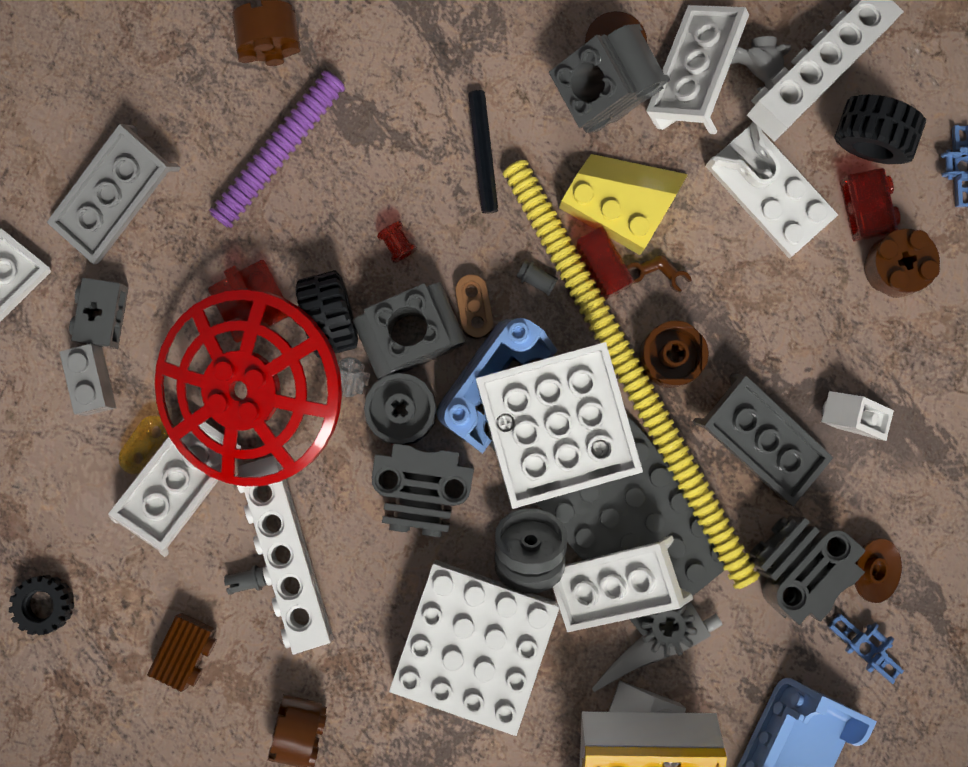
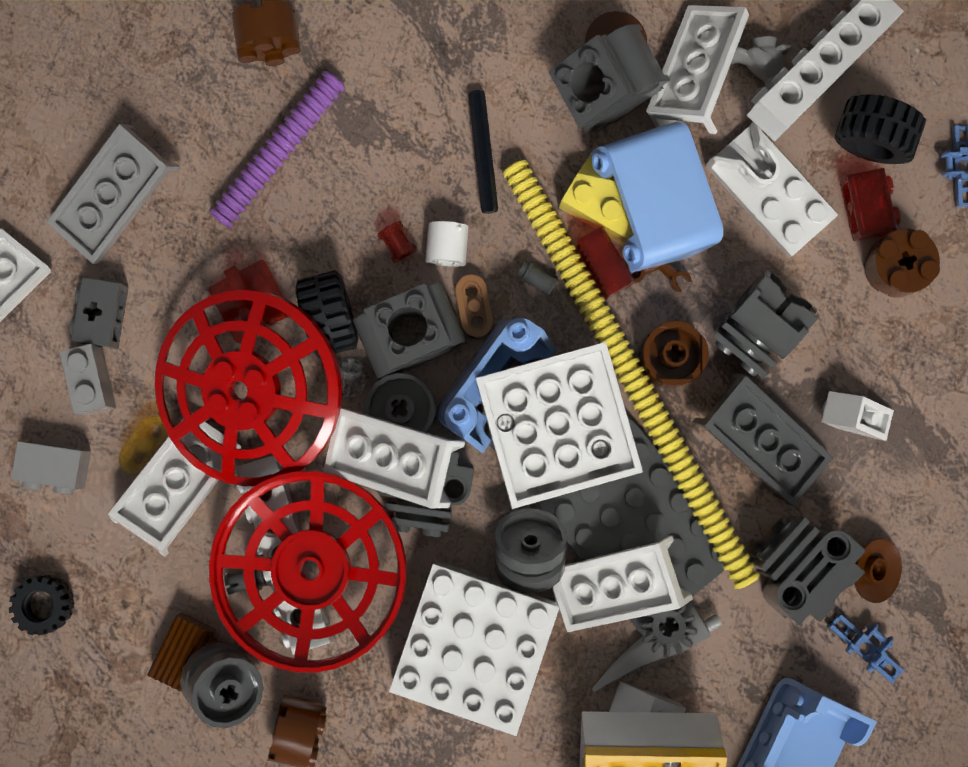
none -> light grey brick [11,441,91,495]
none -> dark grey wheel [180,642,264,728]
none -> red dish [209,471,407,673]
none -> white plate [323,408,465,508]
none -> white piece [425,221,469,267]
none -> light blue windscreen [590,121,723,273]
none -> dark grey piece [713,268,818,378]

